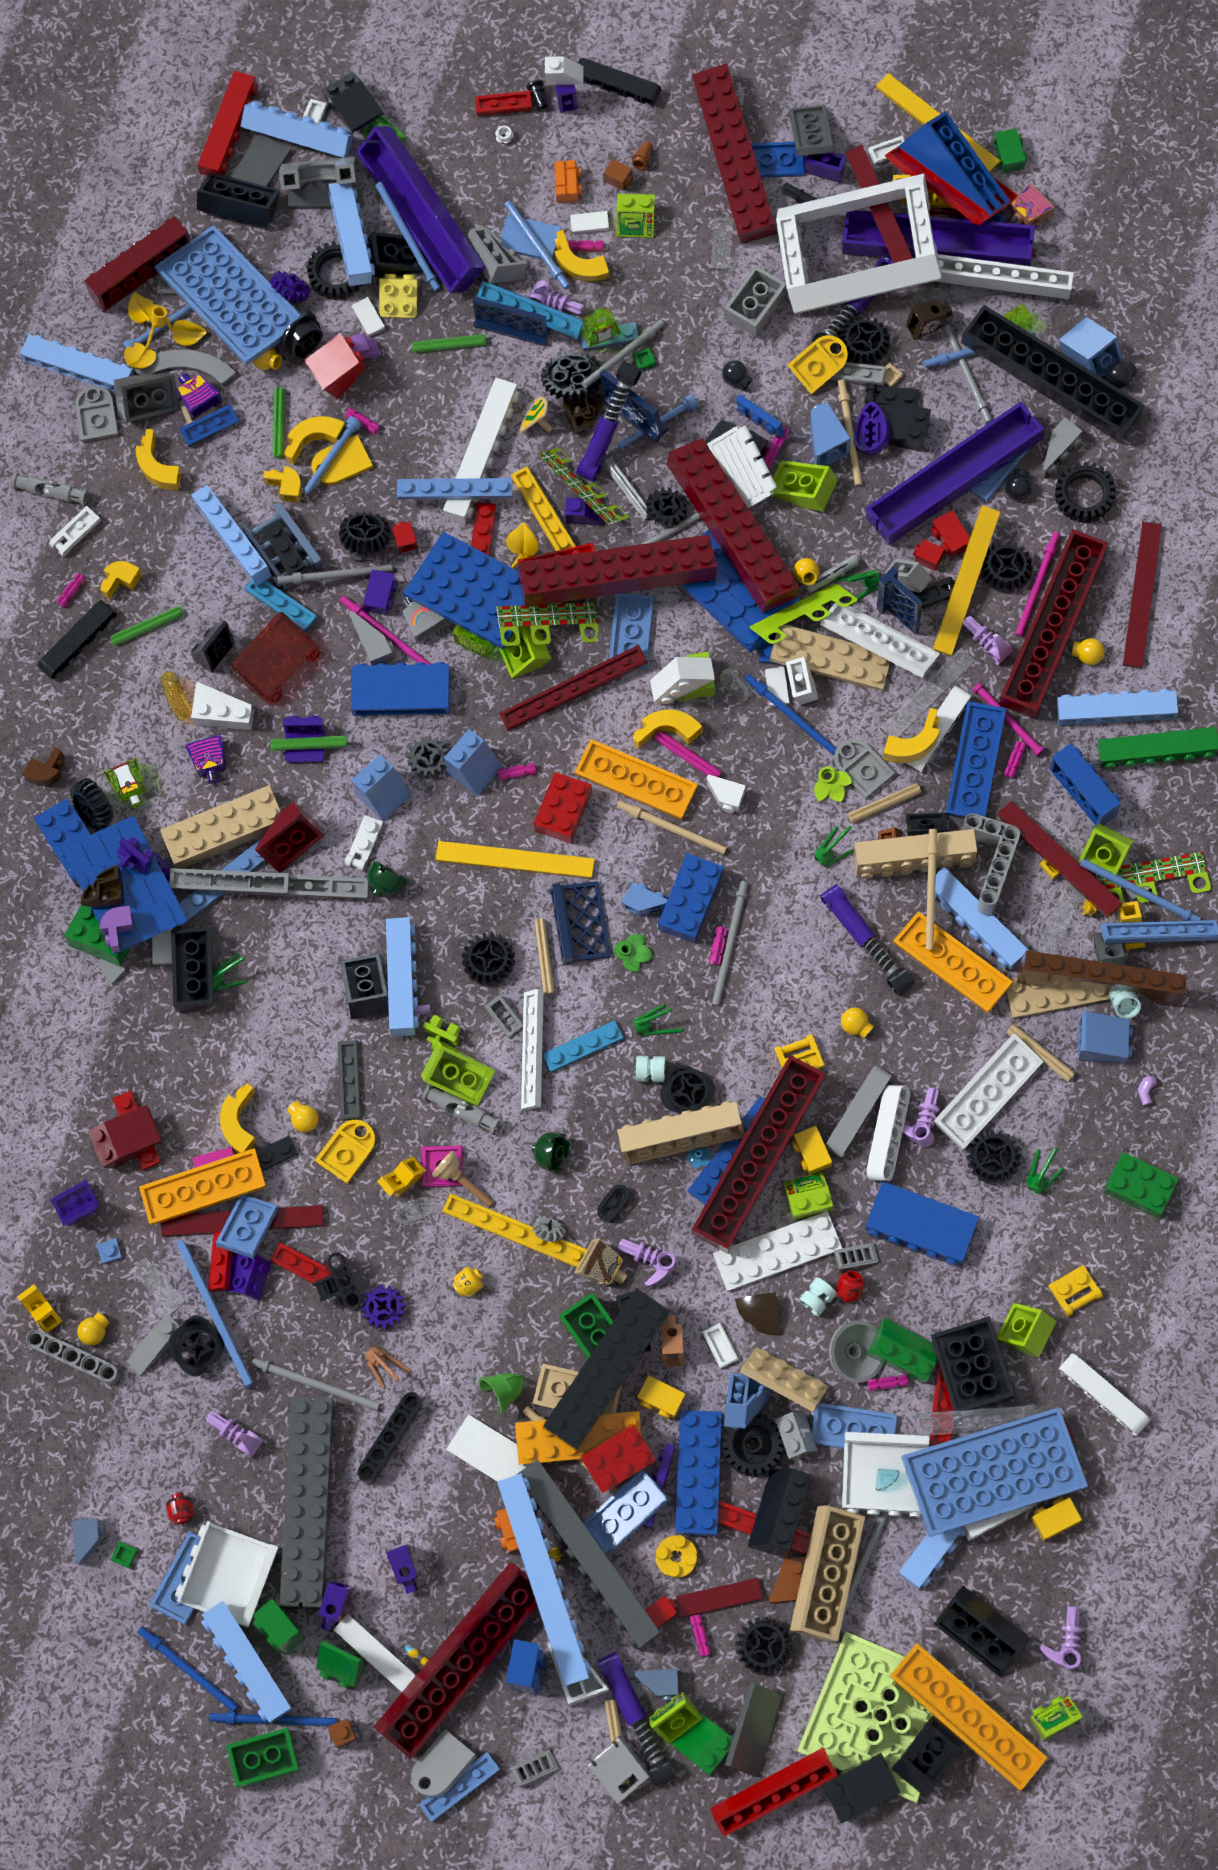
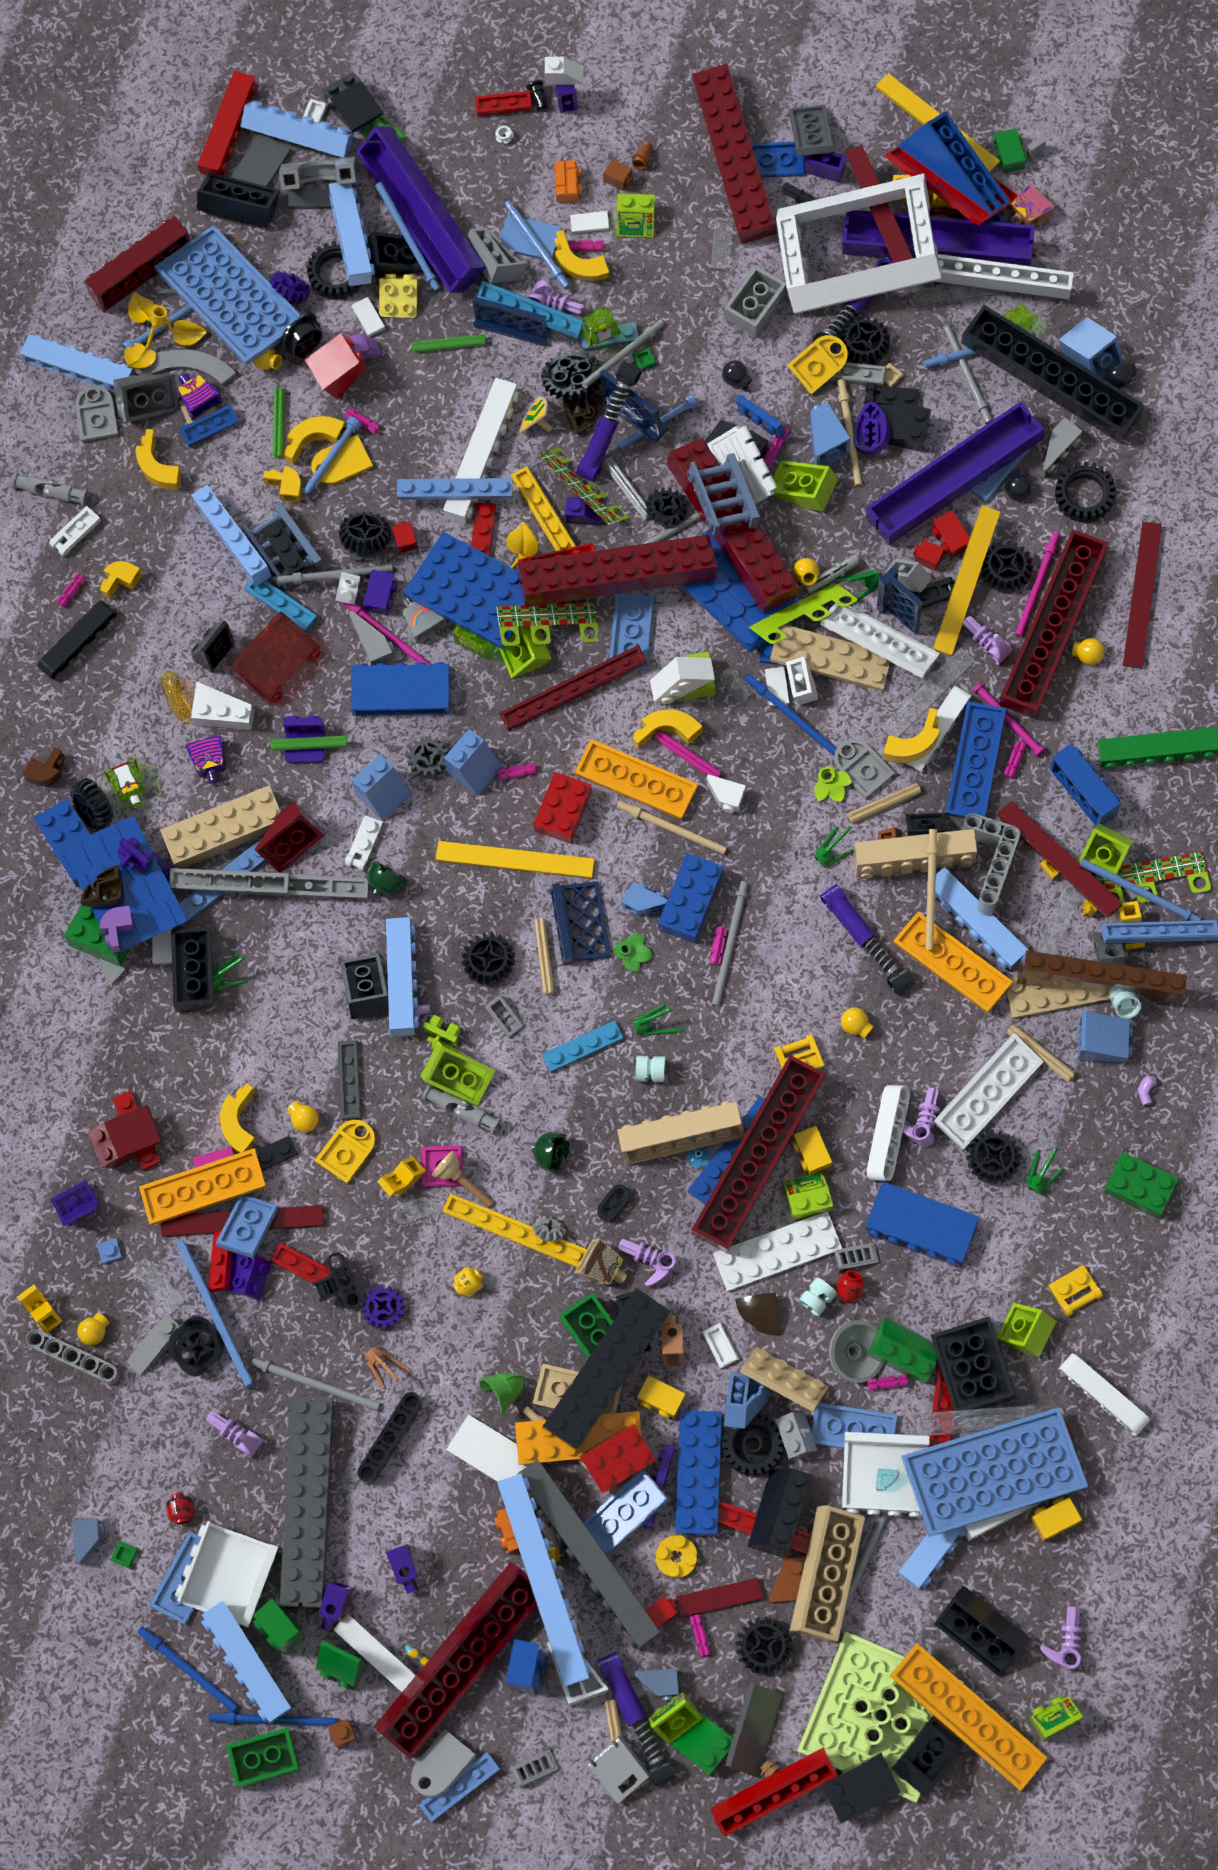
bright green axle [110,606,183,646] -> none
white plate [521,989,543,1110] -> none
black beam [577,58,662,107] -> none
black piece [660,1065,715,1114] -> none
light grey beam [825,1065,893,1158] -> none
white tile [868,136,905,165] -> none
dark brown torso [906,300,952,340] -> none
light blue brick [1056,689,1178,726] -> none
none -> white brick [336,572,360,604]
none -> sand blue fence [687,453,760,537]
none -> medium nougat plate [760,1760,780,1778]
none -> light grey tile [1026,136,1046,159]

